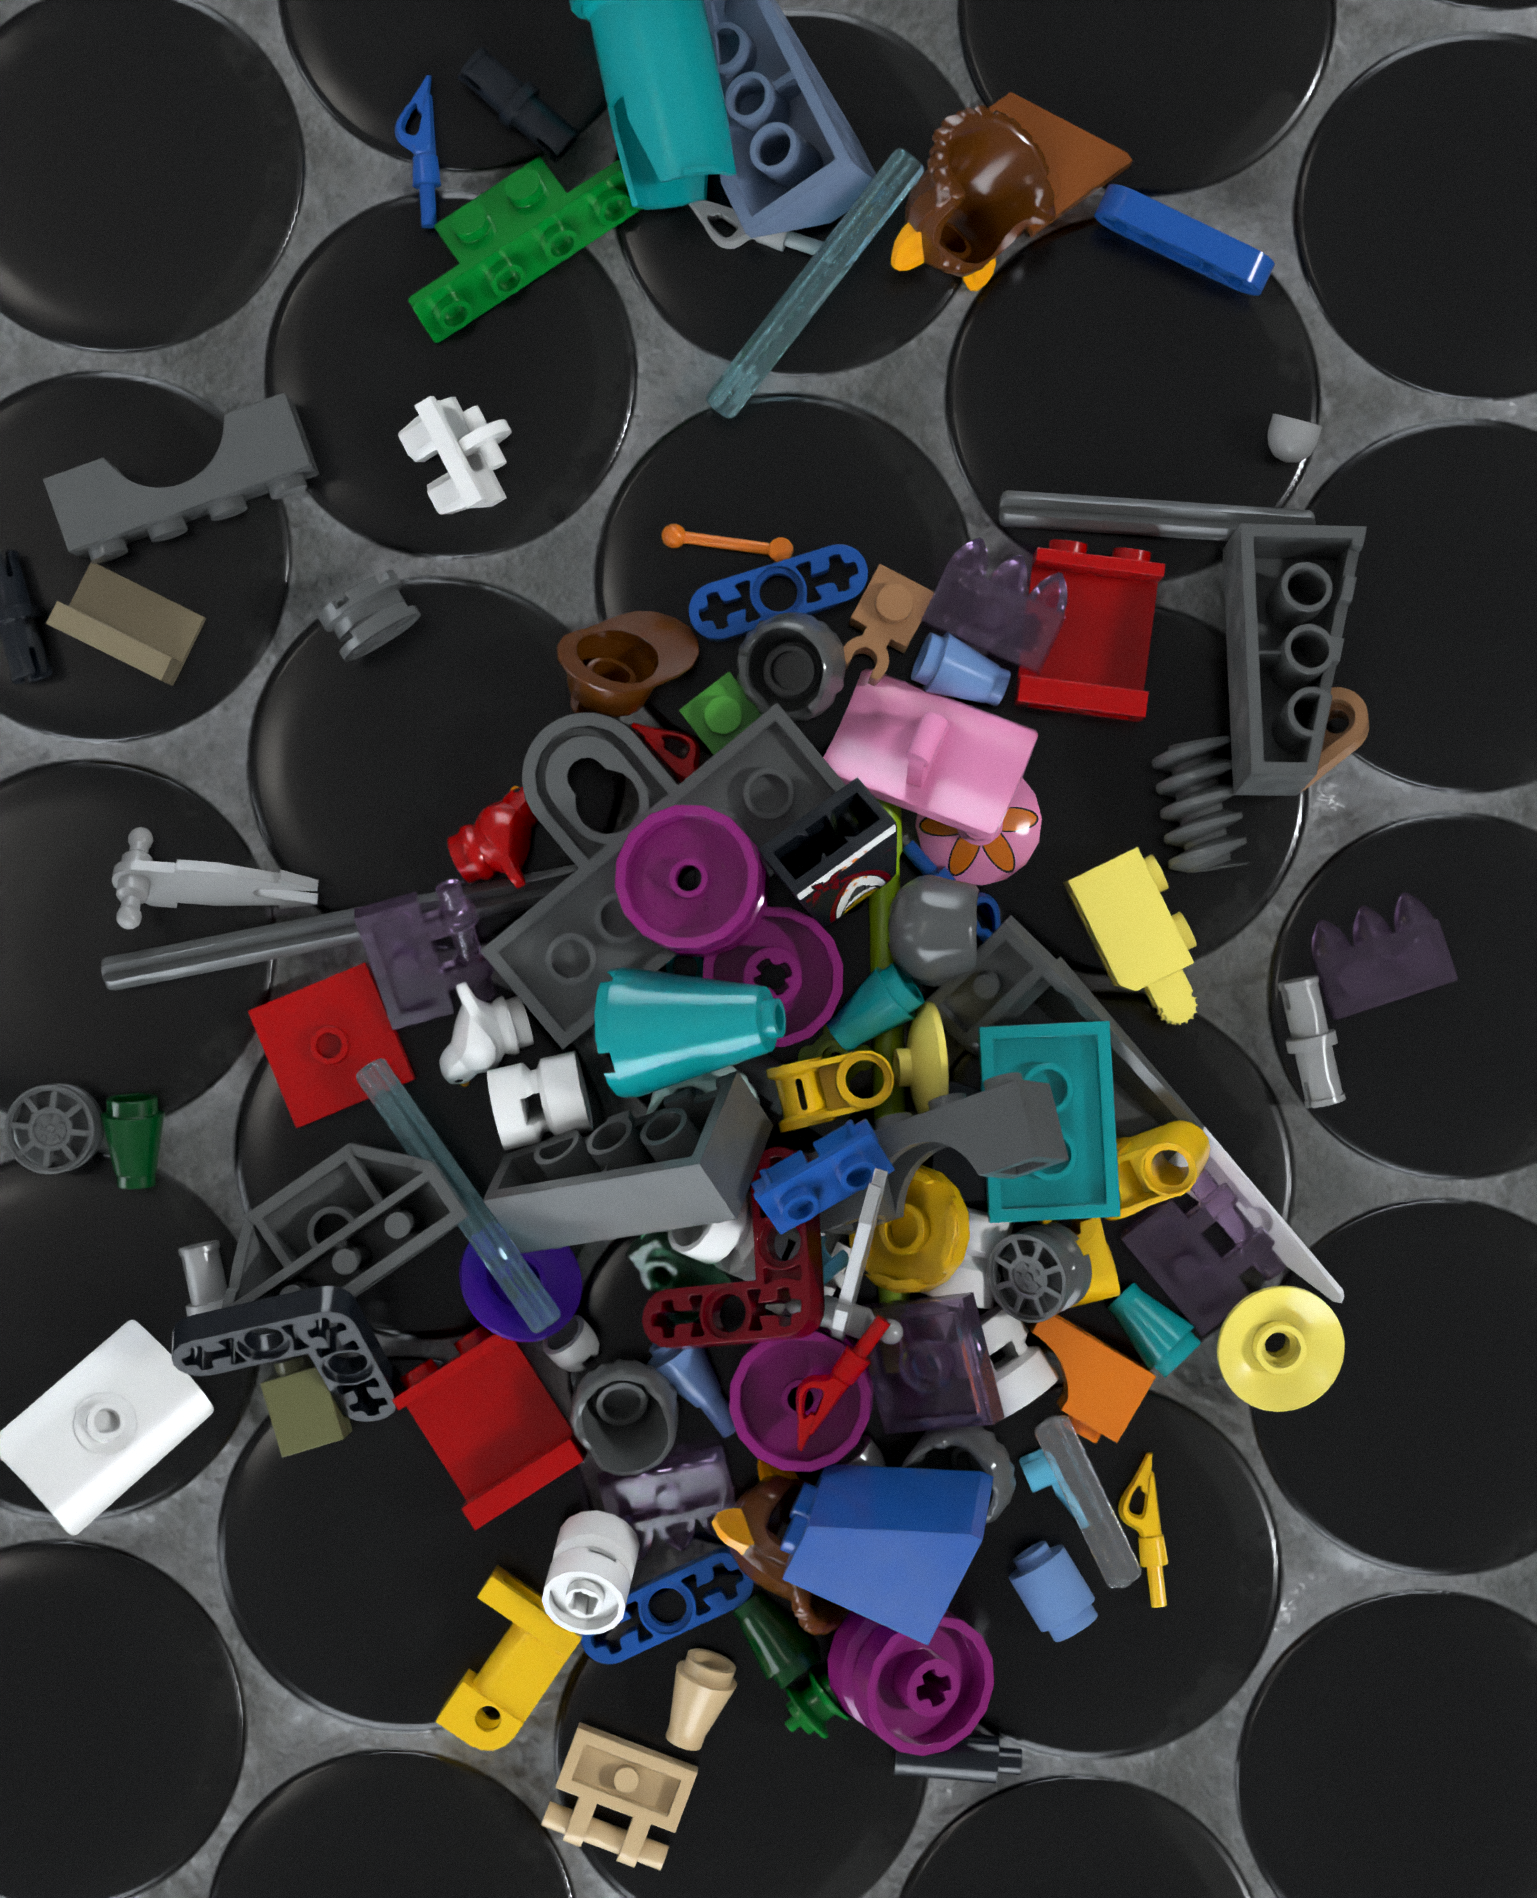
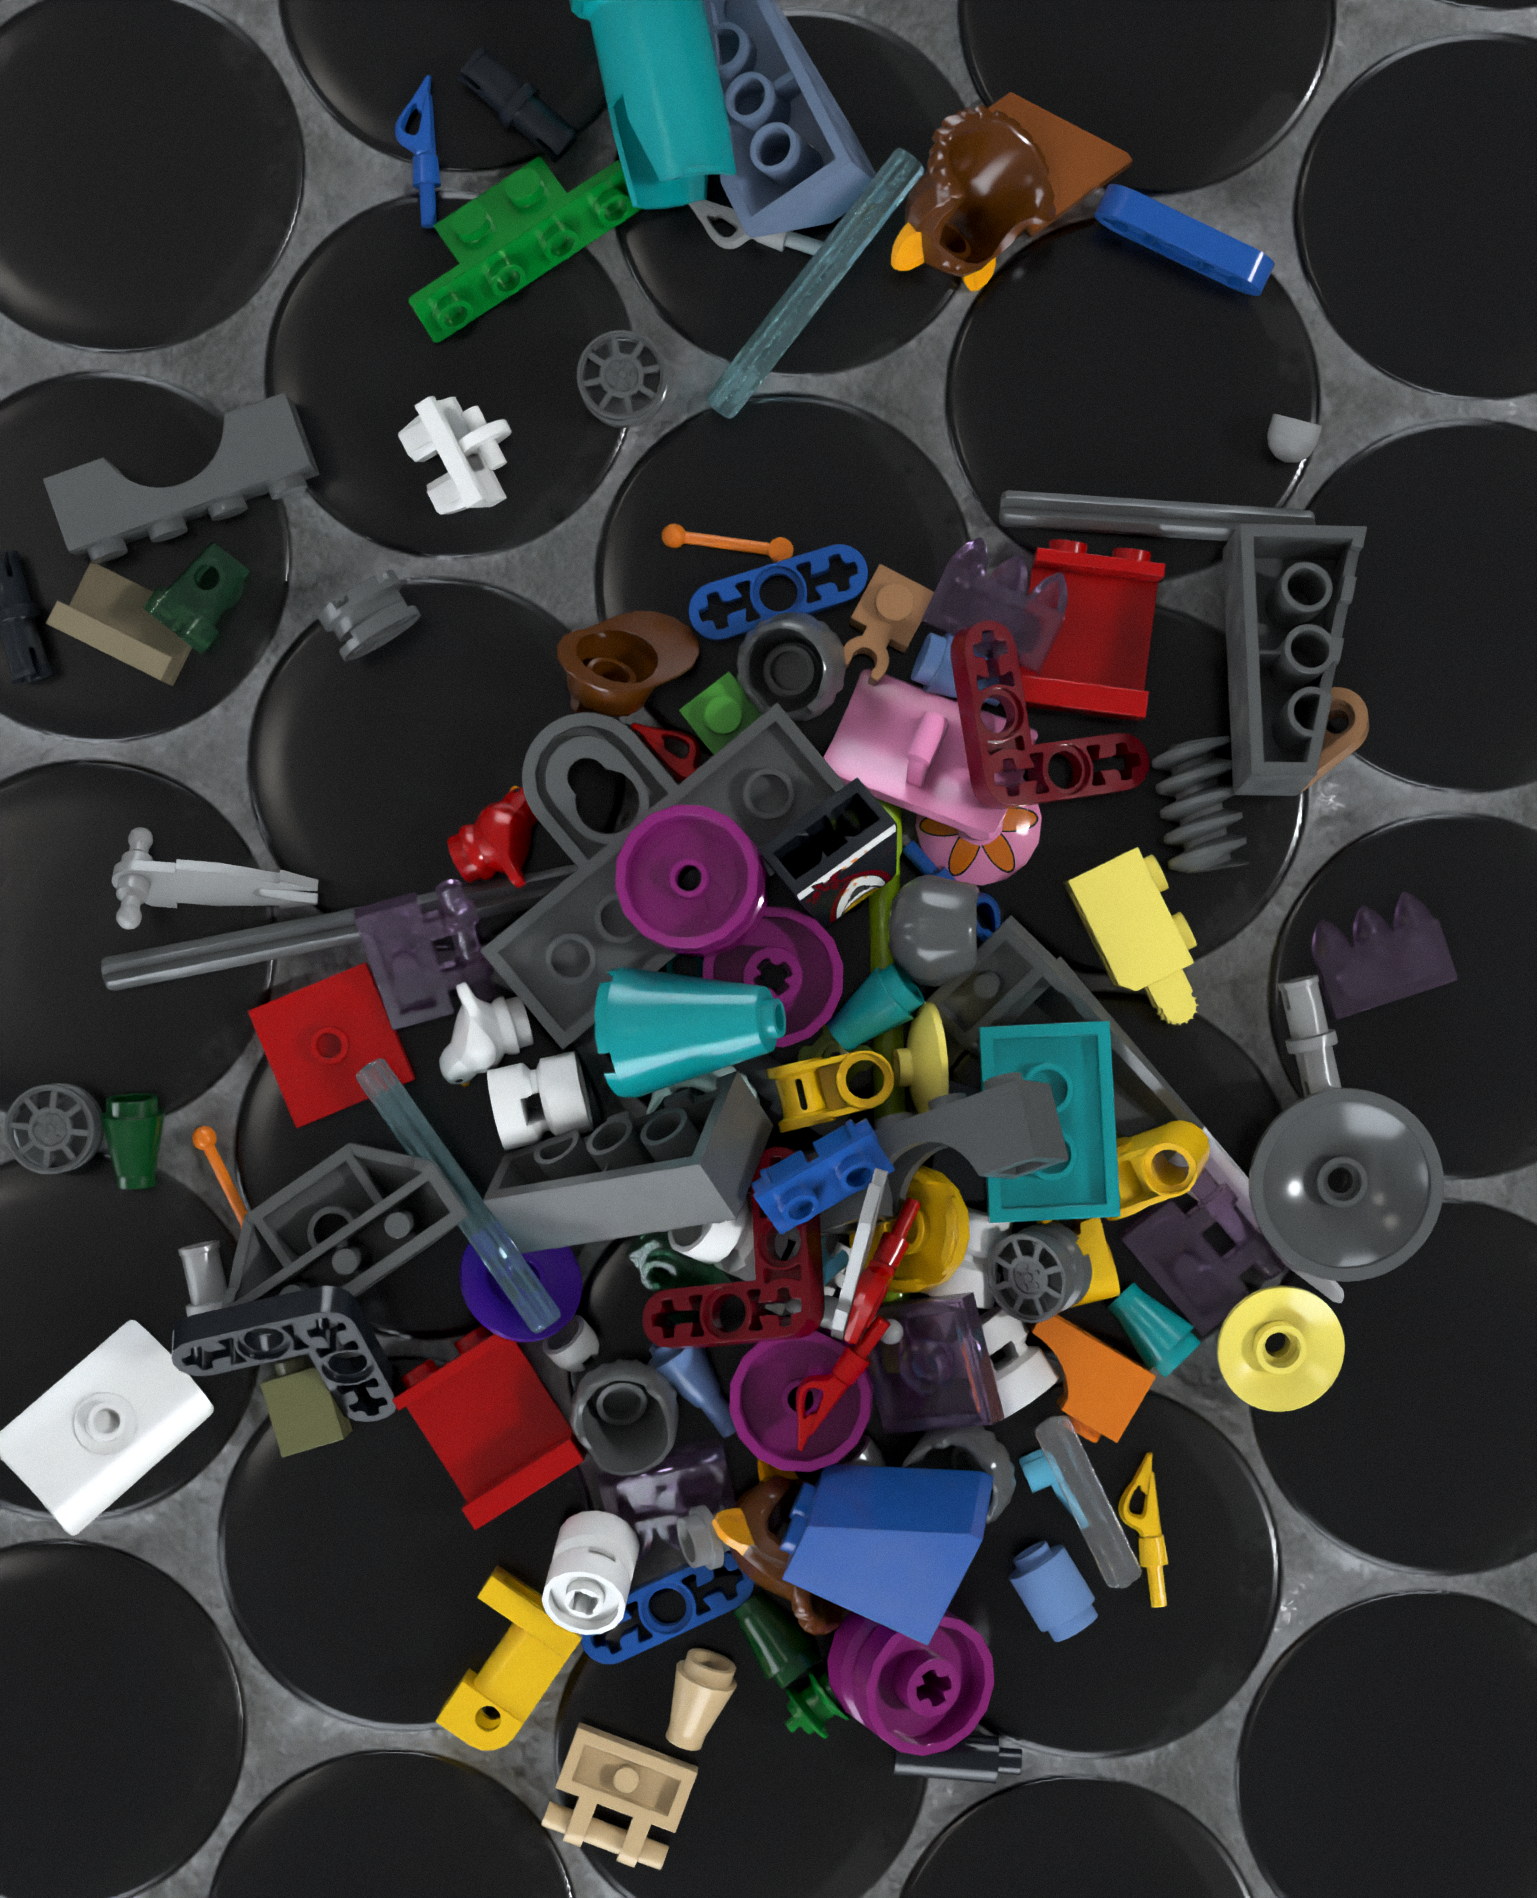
none -> clear green plate [142,541,250,655]
none -> orange hinge [192,1125,248,1229]
none -> dark grey wheel [577,330,668,428]
none -> light grey plate [677,1505,730,1570]
none -> red hand [844,1197,921,1345]
none -> dark red beam [950,620,1149,810]
none -> dark grey dish [1249,1088,1444,1282]

